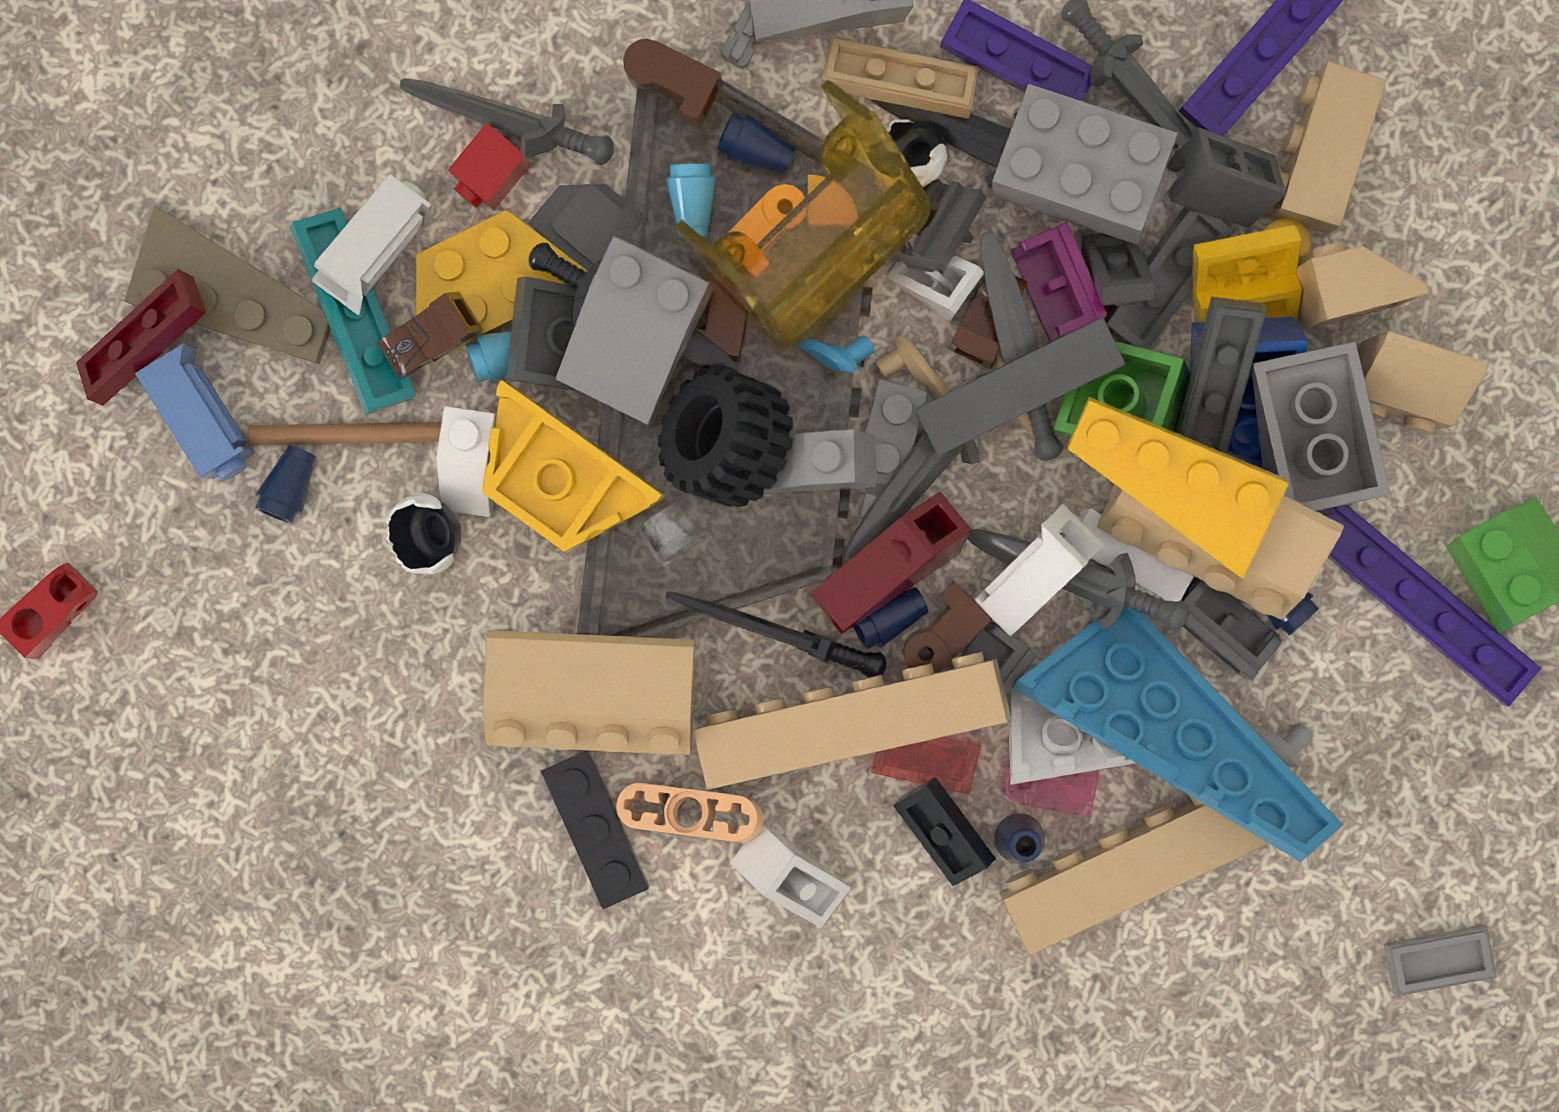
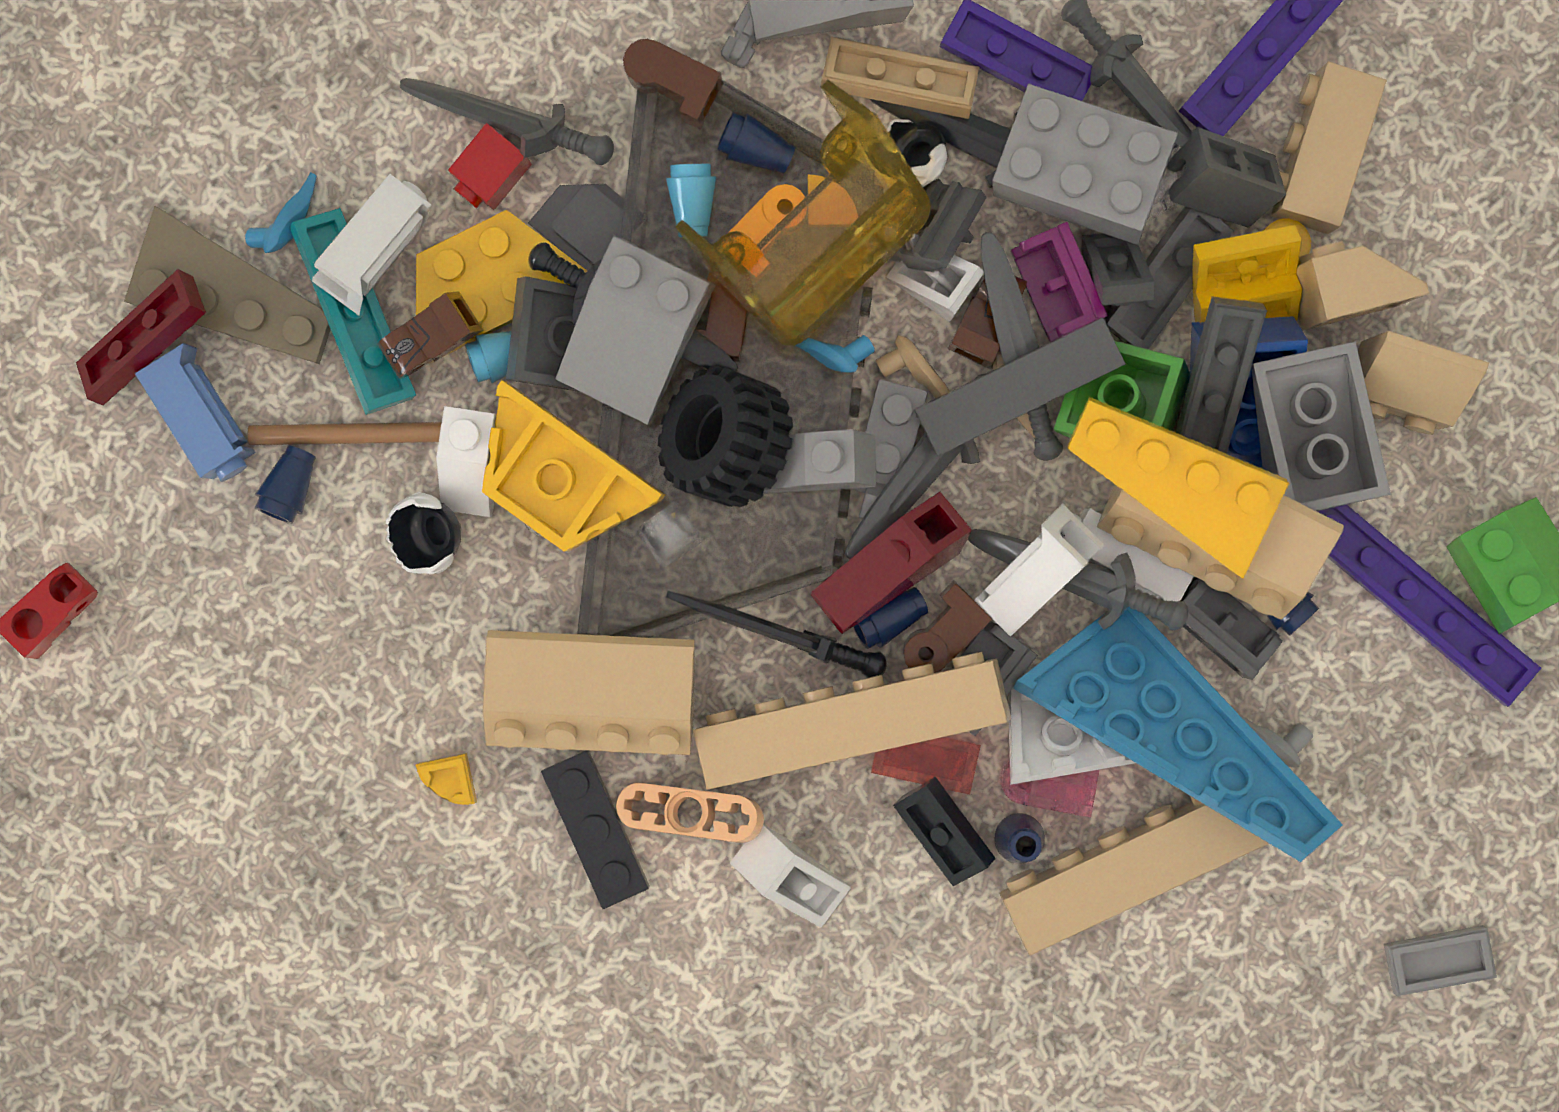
none -> dark azure bar [245,172,317,253]
none -> yellow tile [415,753,477,805]

